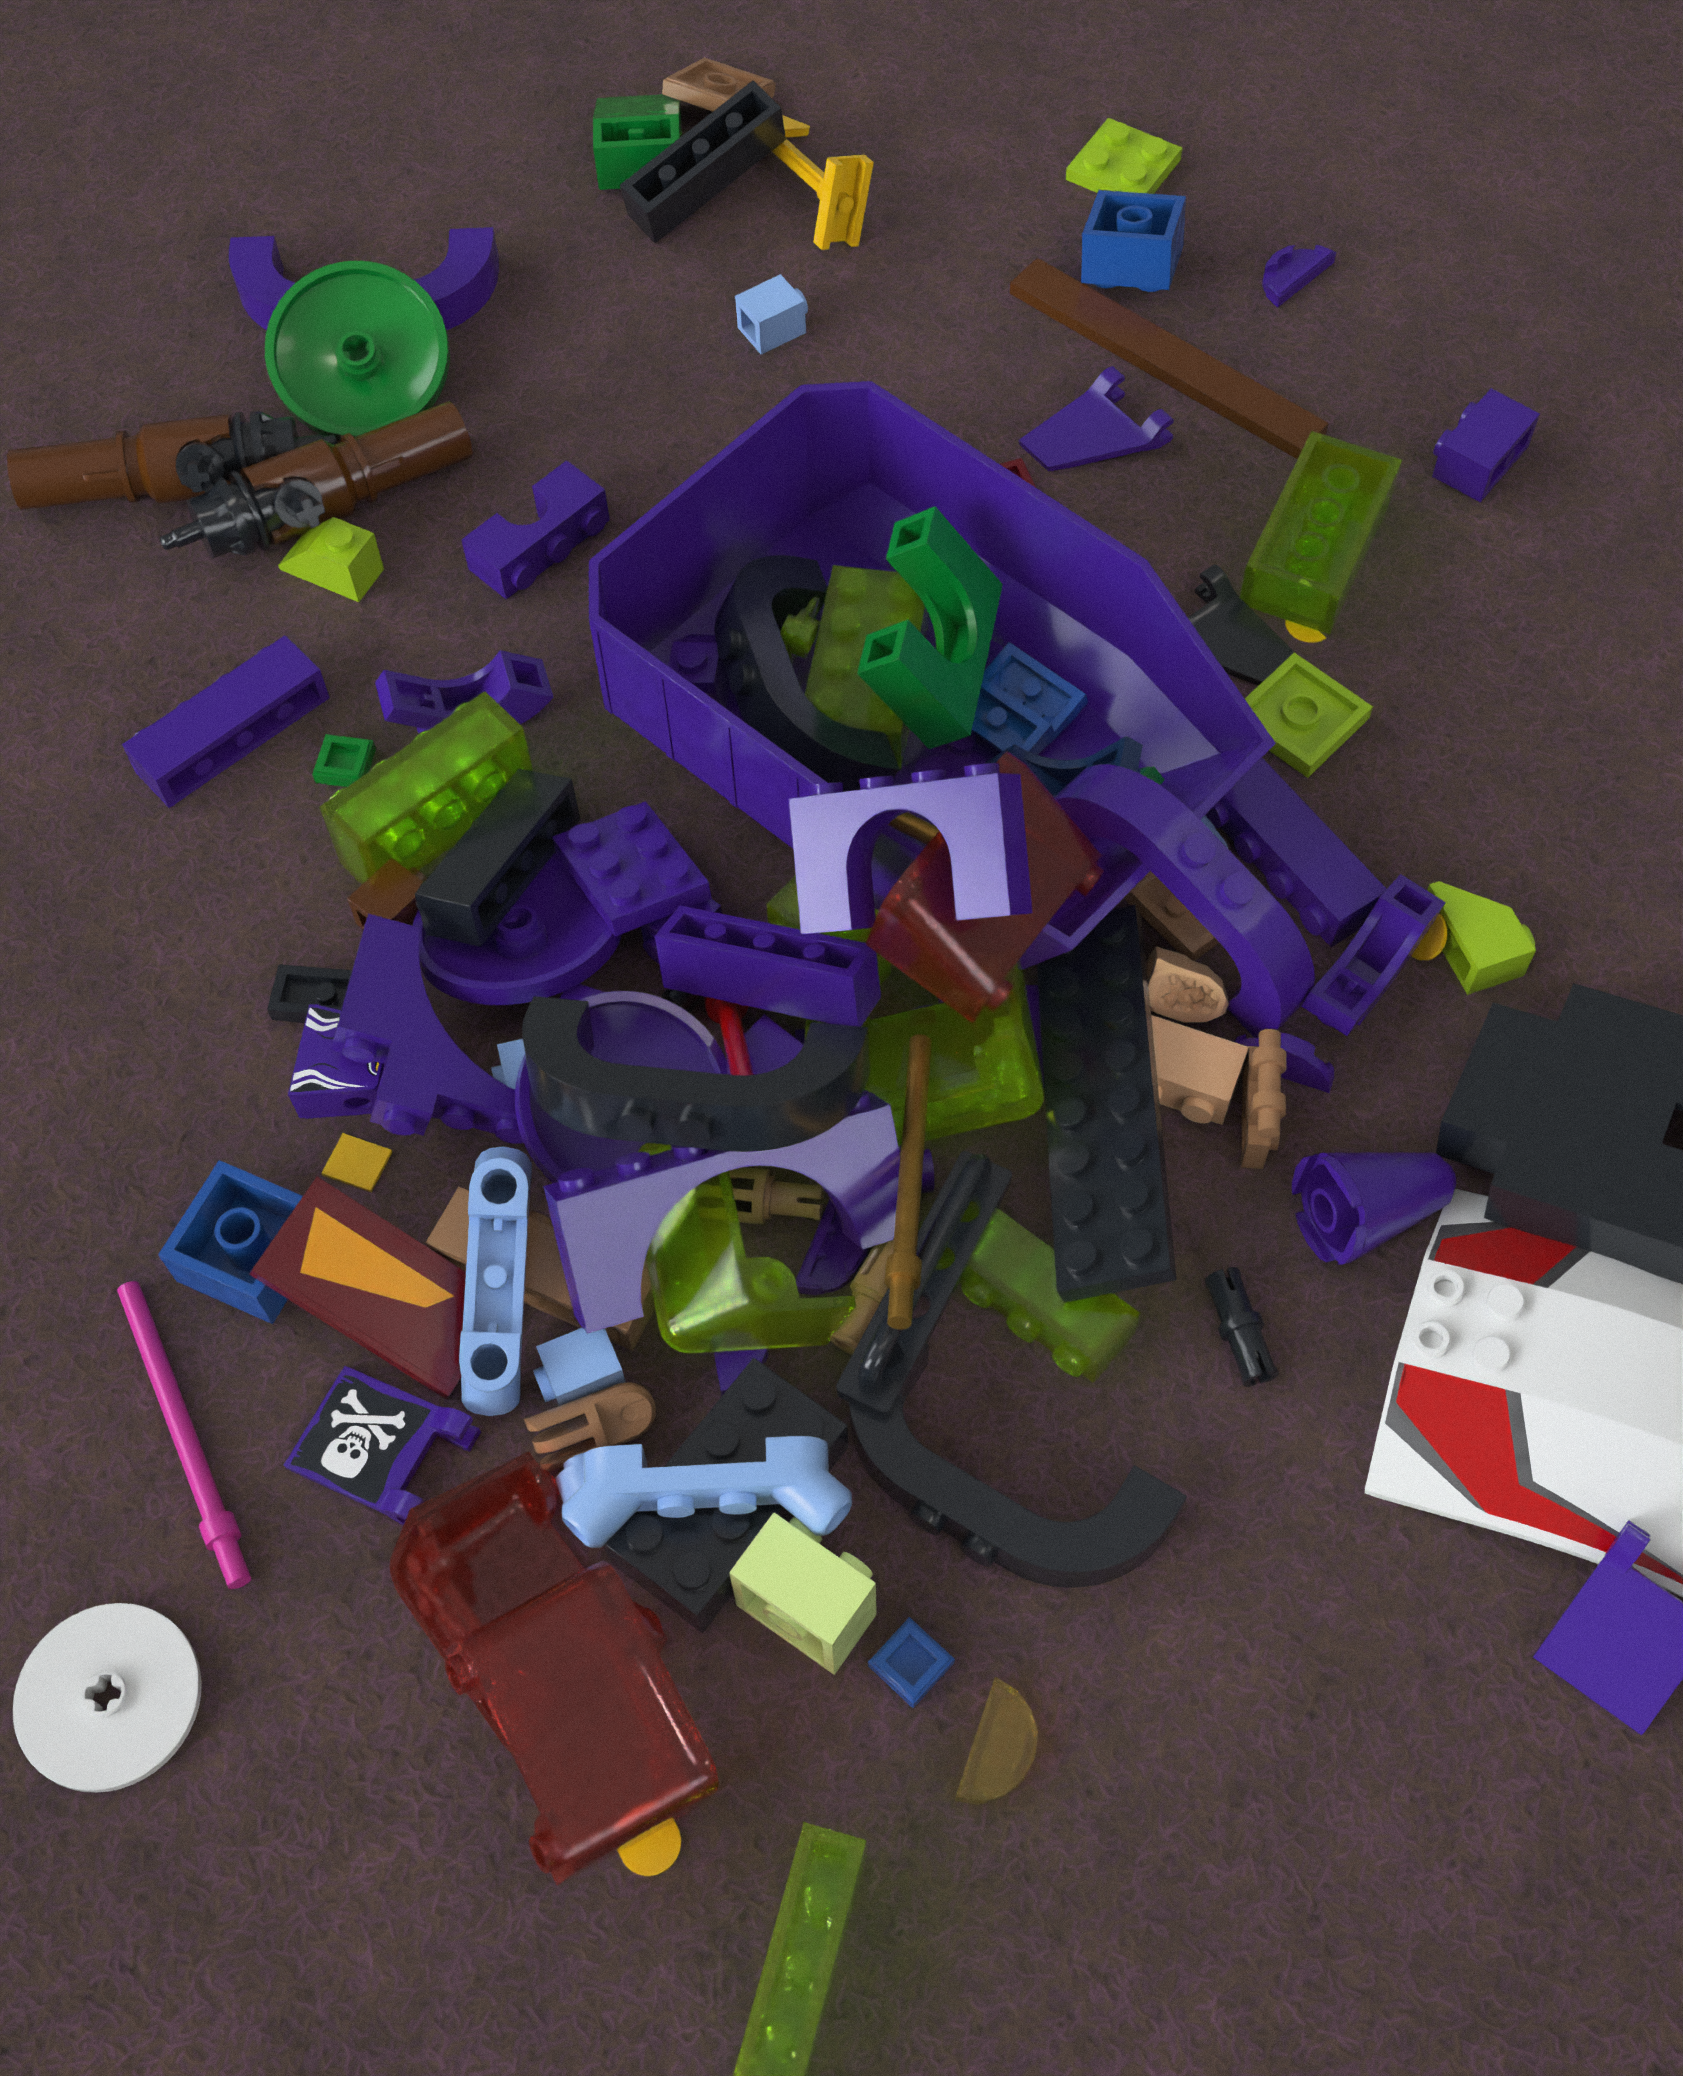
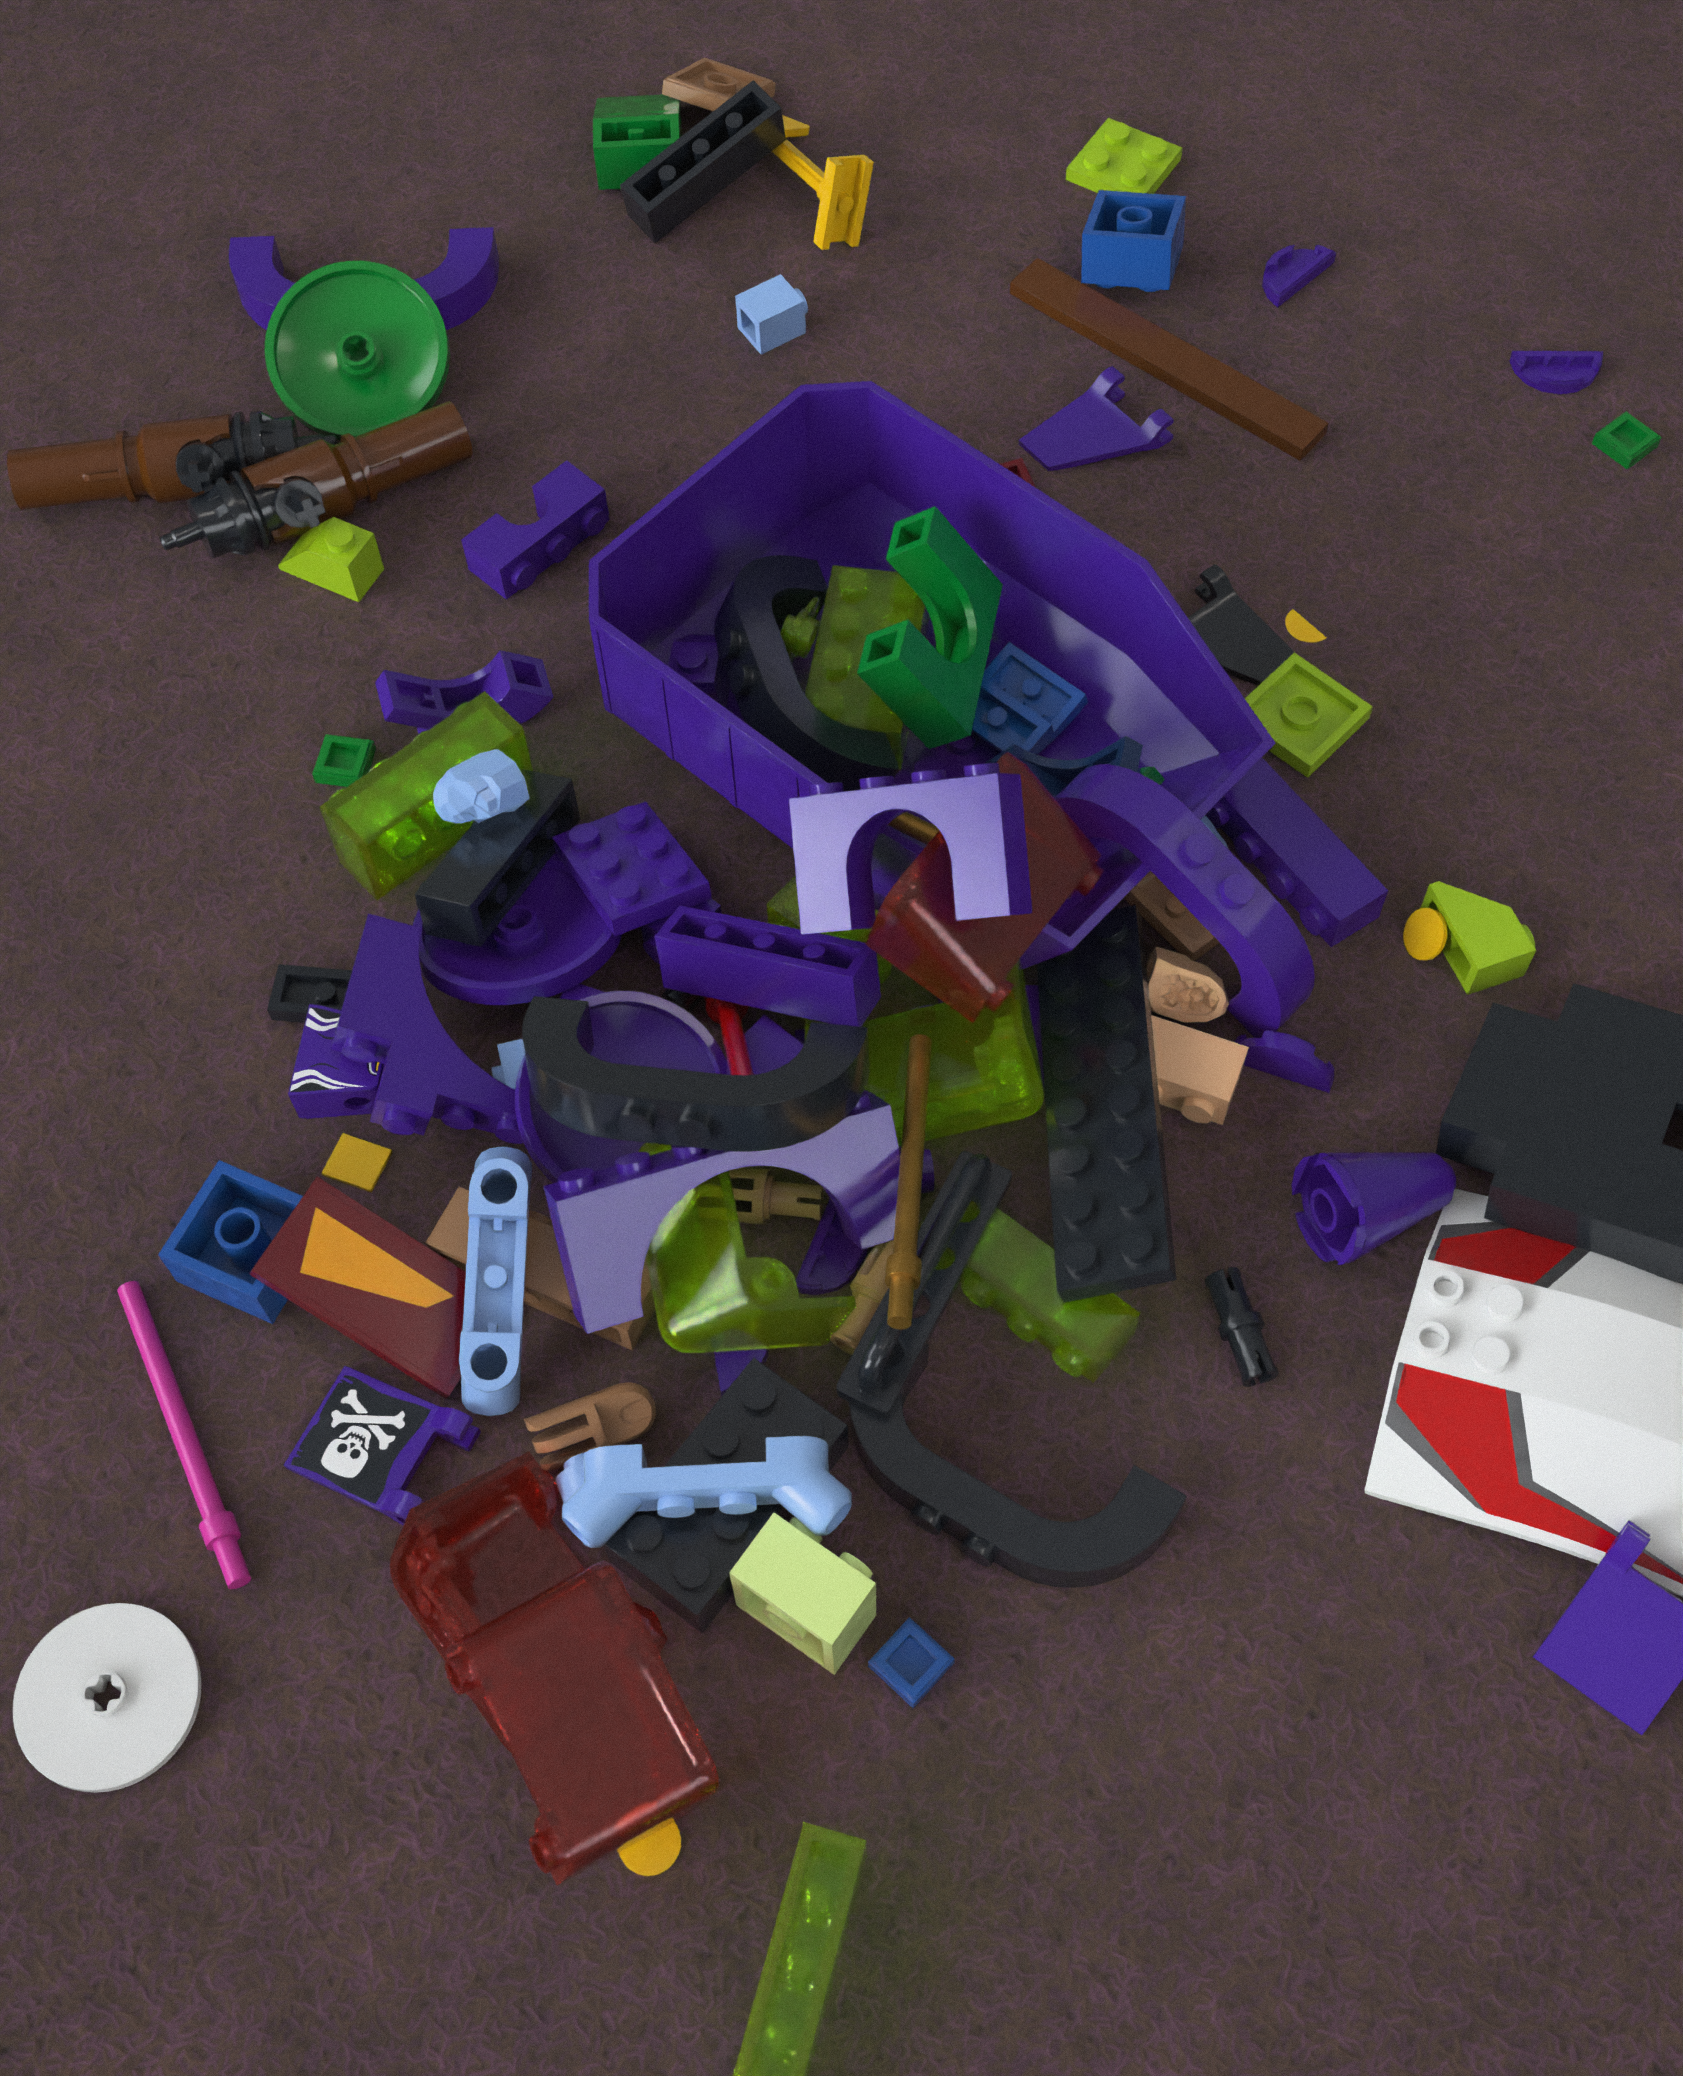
dark purple brick [122,635,330,808] -> none
reddish brown brick [347,858,427,930] -> none
light blue brick [533,1327,626,1406] -> none
clear yellow tile [955,1677,1038,1805] -> none
clear neon green brick [1240,431,1402,634] -> none
medium nougat plate [1241,1029,1286,1169] -> none
dark purple arch [1301,874,1446,1036] -> none
dark purple brick [1432,388,1540,502] -> none
none -> light blue rock [433,749,530,824]
none -> dark purple tile [1509,351,1603,394]
none -> green tile [1592,411,1662,470]

